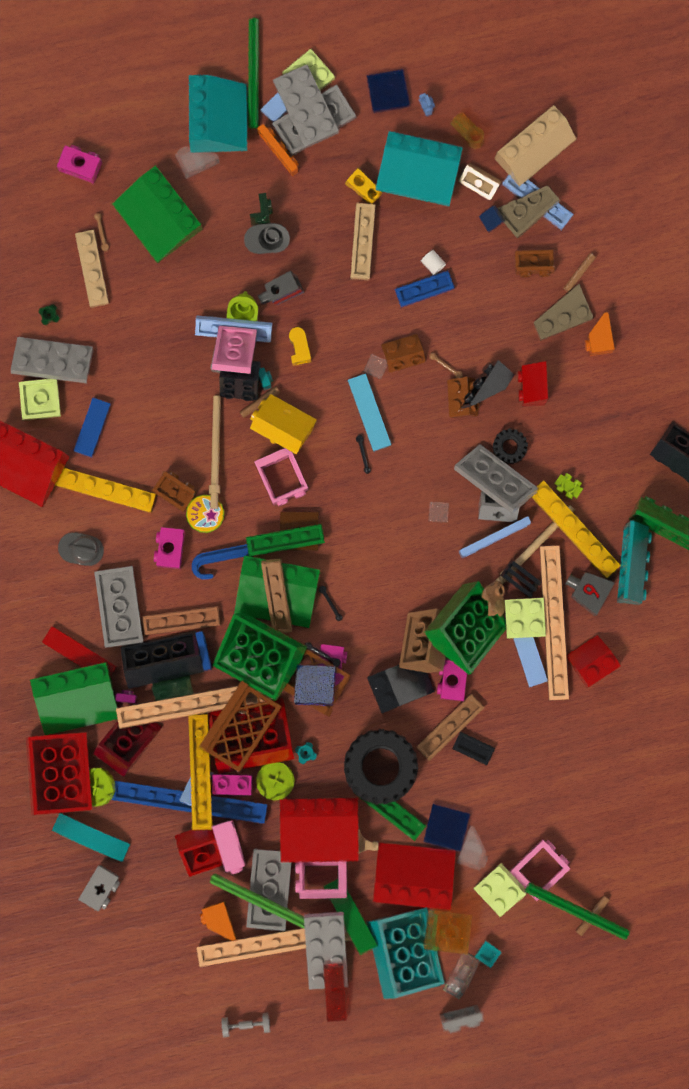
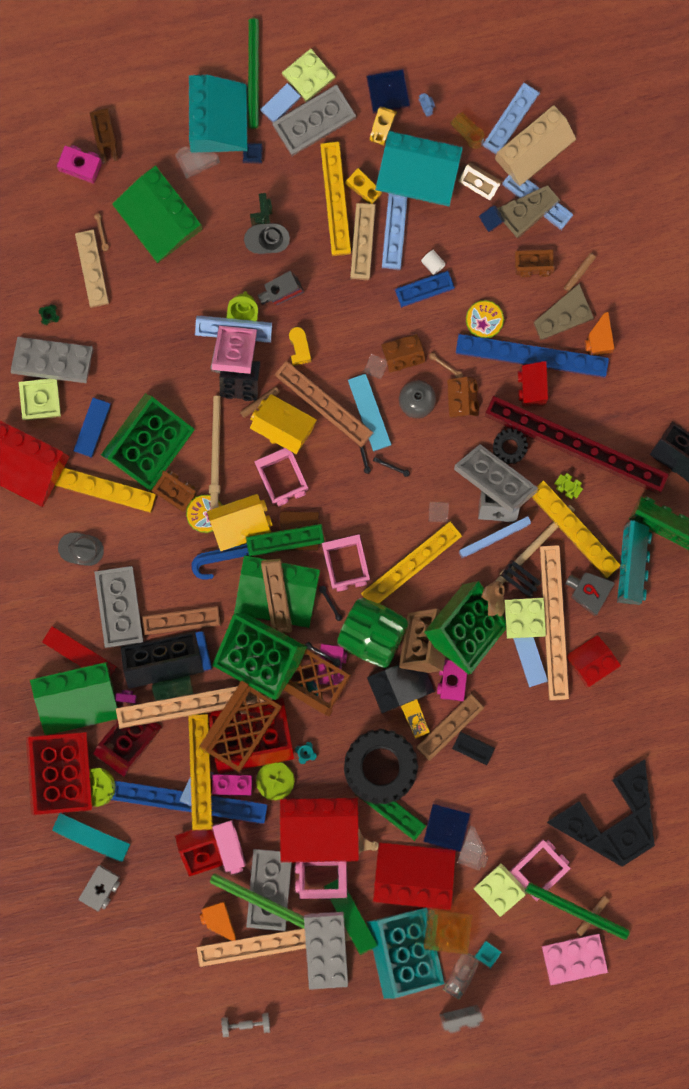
dark pink brick [154,527,185,569] -> none
orange plate [257,124,299,177] -> none
teal plate [259,367,273,391] -> none
light grey plate [273,64,339,148] -> none
clear blue tile [294,665,336,706] -> none
clear red plate [323,964,347,1022] -> none
black slope [461,360,515,409] -> none
none -> reddish brown hinge [89,108,118,164]
none -> green slope [101,394,195,491]
none -> yellow piece [207,494,273,551]
none -> dark blue tile [243,143,262,164]
none -> nougat tile [274,361,374,447]
none -> yellow plate [320,142,351,256]
none -> bright pink window [322,535,370,592]
none -> green wheel [337,598,408,668]
none -> yellow plate [361,522,462,604]
none -> yellow leg [370,106,397,145]
none -> black hinge [373,457,410,477]
none -> light blue tile [382,193,407,270]
none -> dark grey cylinder [398,380,436,419]
none -> yellow leg [400,699,430,739]
none -> blue plate [455,334,609,378]
none -> tile [466,300,504,338]
none -> light blue tile [483,83,540,154]
none -> dark red brick [484,396,669,495]
none -> bright pink plate [542,934,608,985]
none -> black wing [547,759,655,867]

